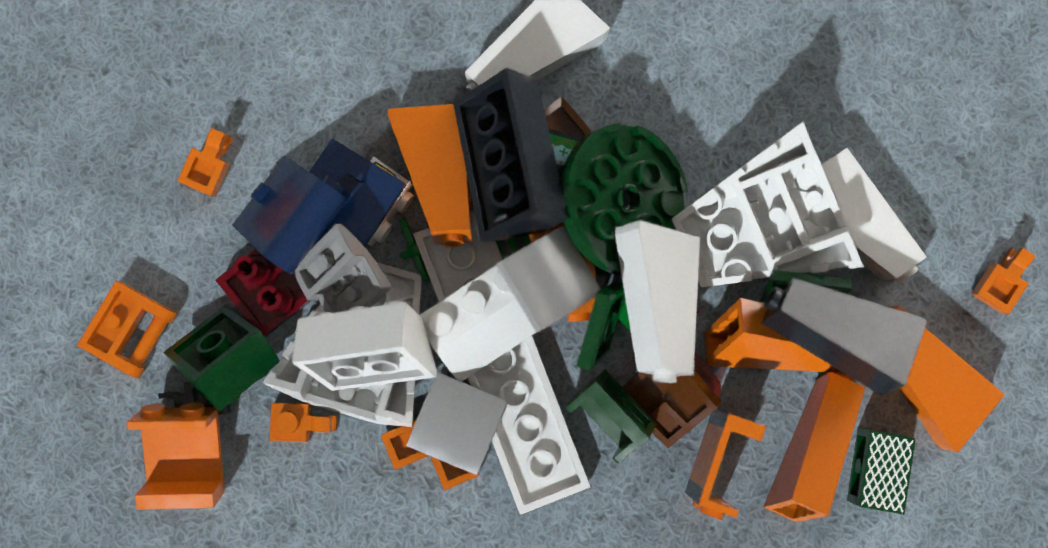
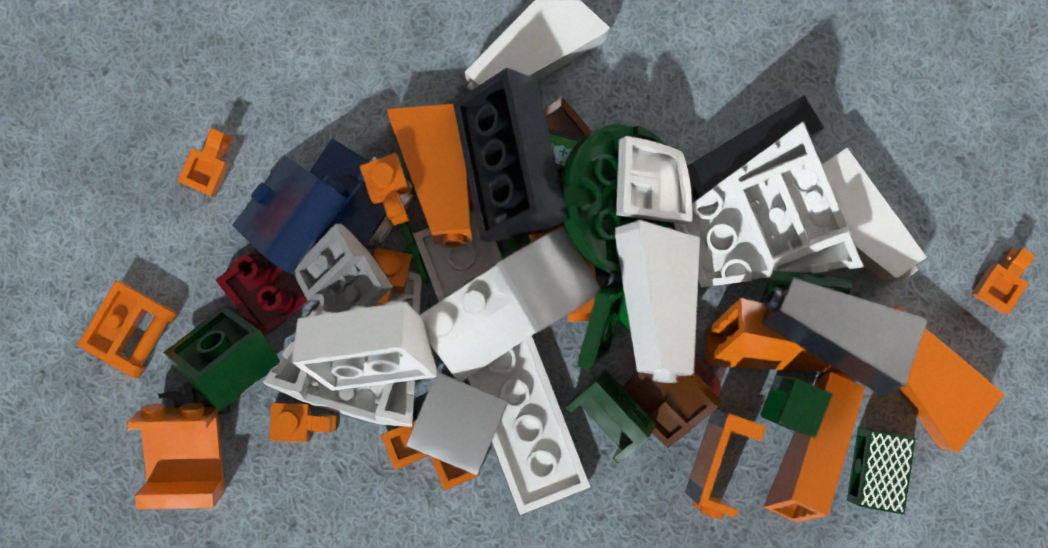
none -> orange plate [360,153,410,226]
none -> orange plate [373,247,412,307]
none -> white plate [616,136,692,224]
none -> black slope [687,95,825,198]
none -> dark green panel [760,376,833,438]

